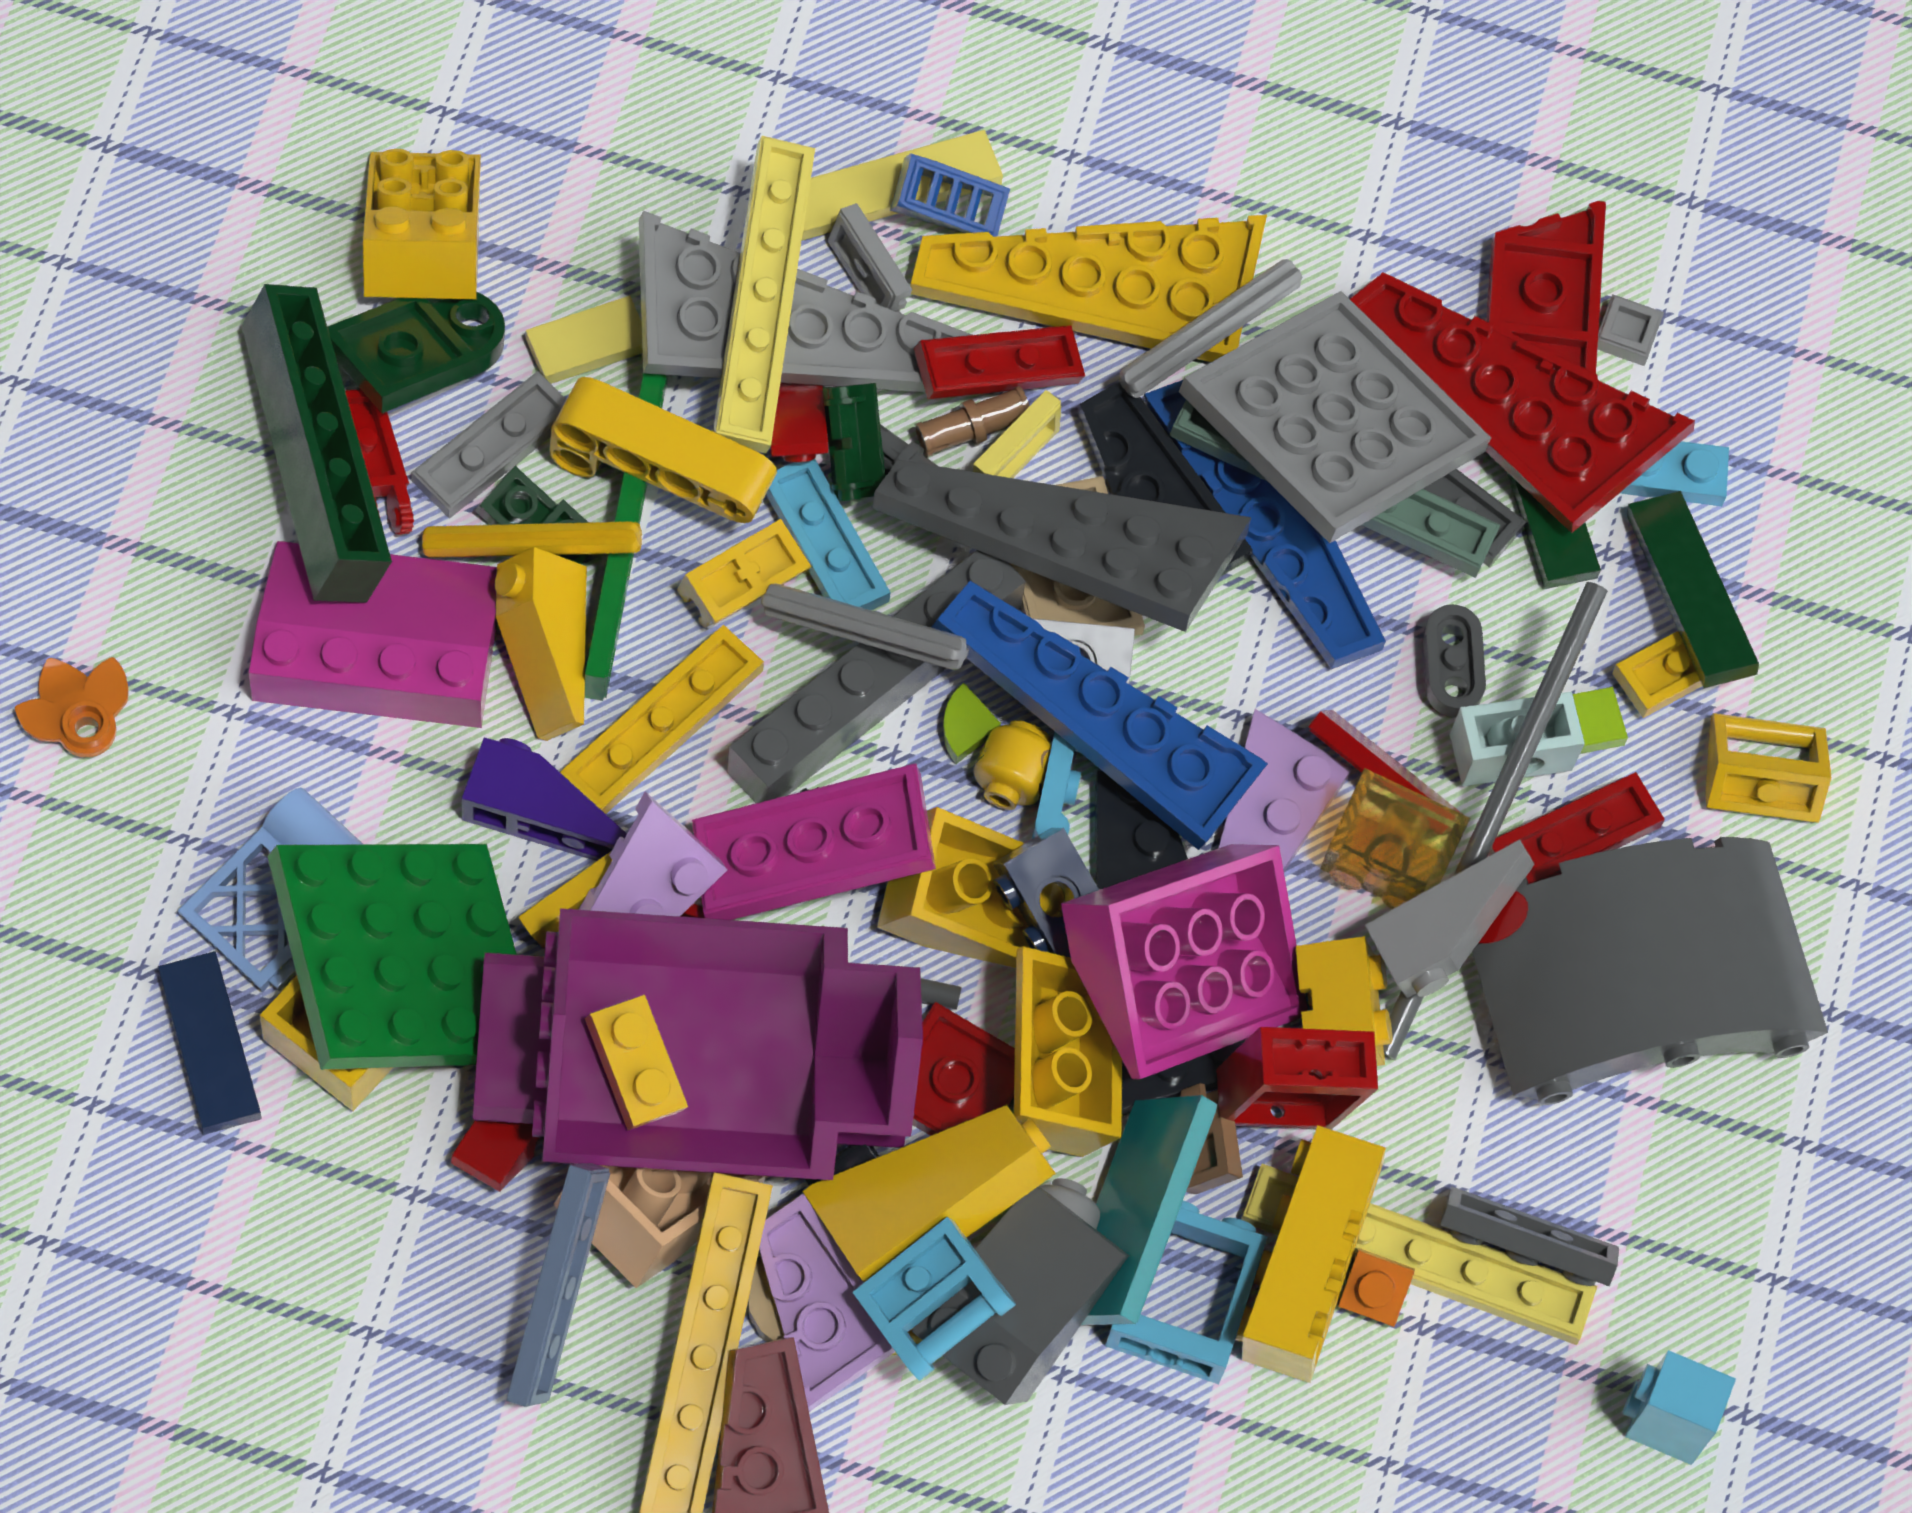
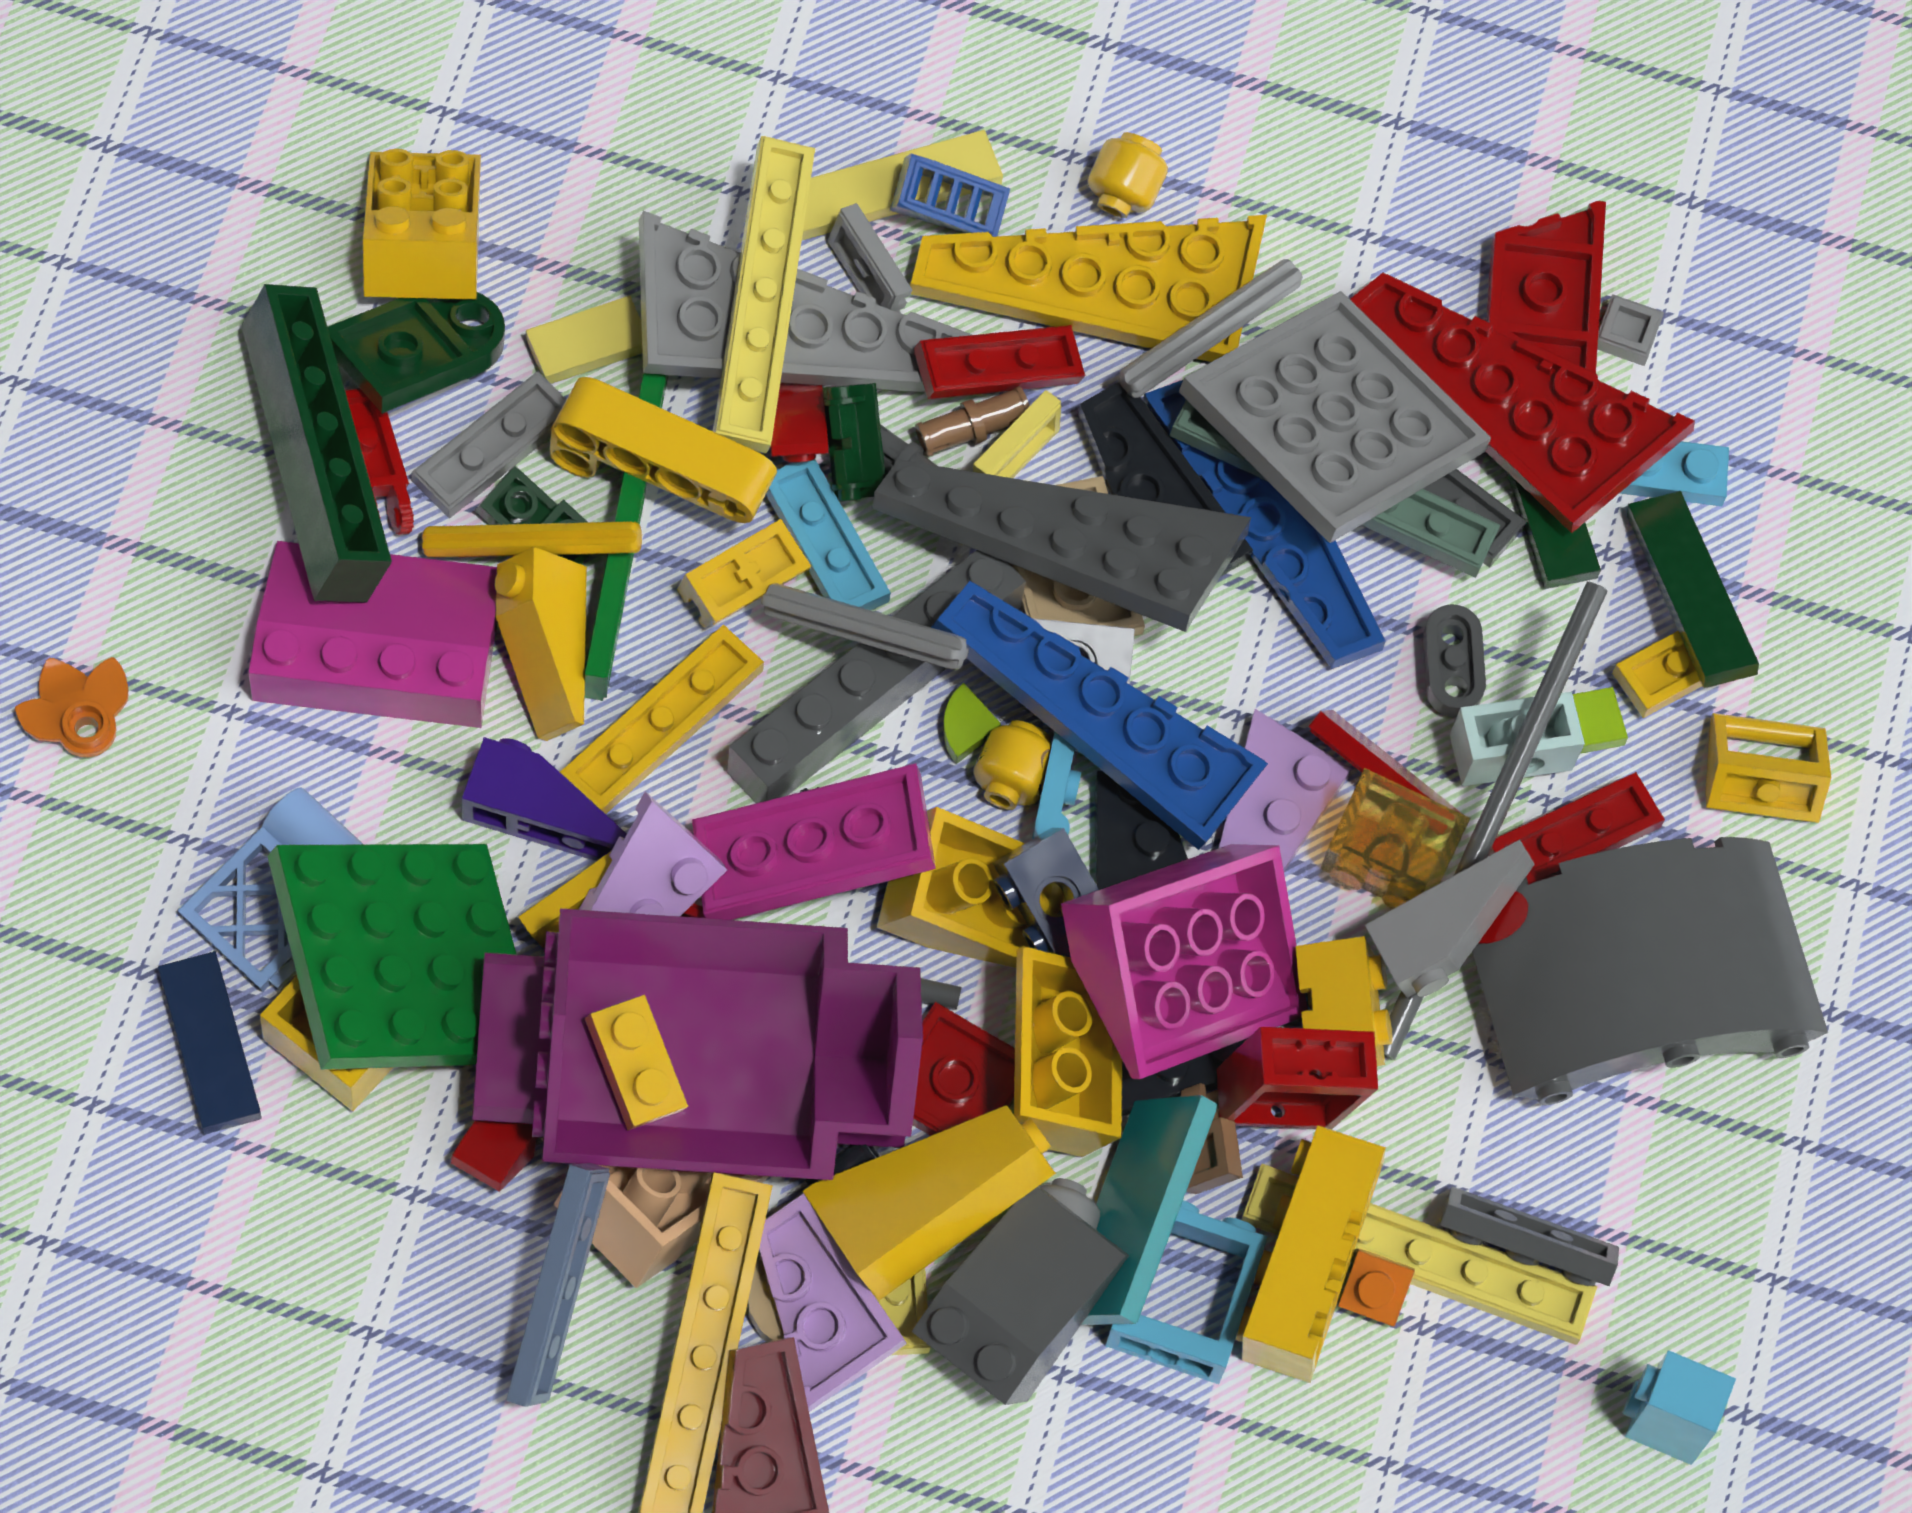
medium azure plate [852,1217,1016,1381] -> none
none -> yellow head [1087,132,1168,218]

